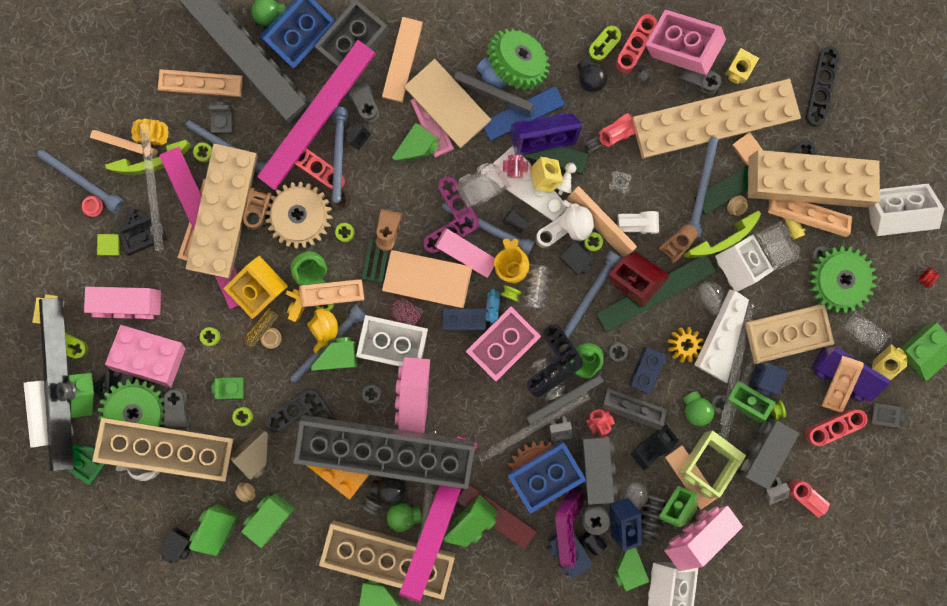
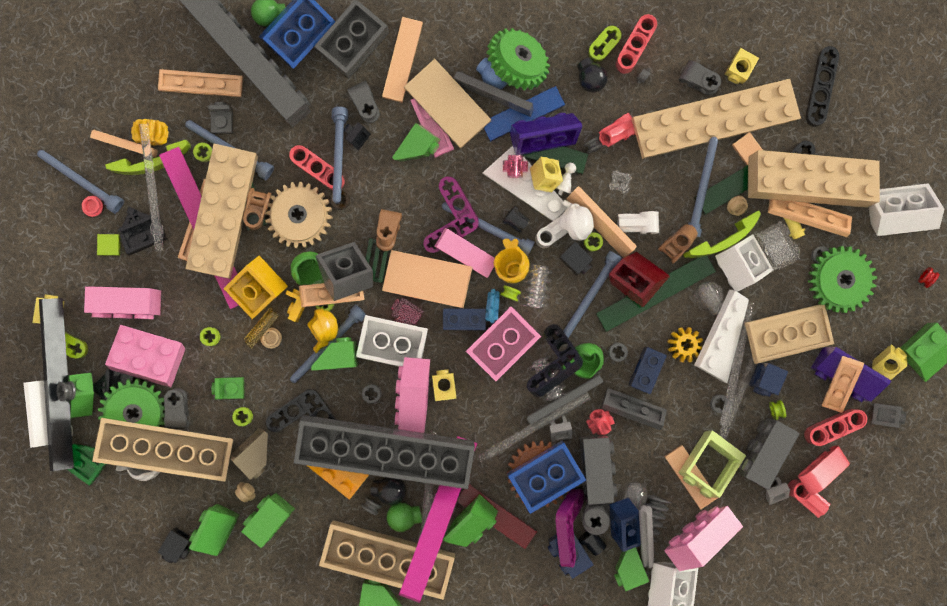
dark pink tile [257,40,376,190] -> none
lime bush [335,223,355,242] -> none
clear brick [455,163,511,208] -> none
black slope [631,424,679,470] -> none
bright pink brick [646,9,726,76] -> none
bright green slope [659,486,698,527] -> none
bright green piece [683,391,714,427] -> none
bright green slope [727,381,776,423] -> none
clear brick [836,311,891,353] -> none
none -> dark grey slope [316,242,373,301]
none -> light yellow brick [432,369,457,401]
none -> light grey axle [639,505,654,568]
none -> coral beam [798,445,850,495]

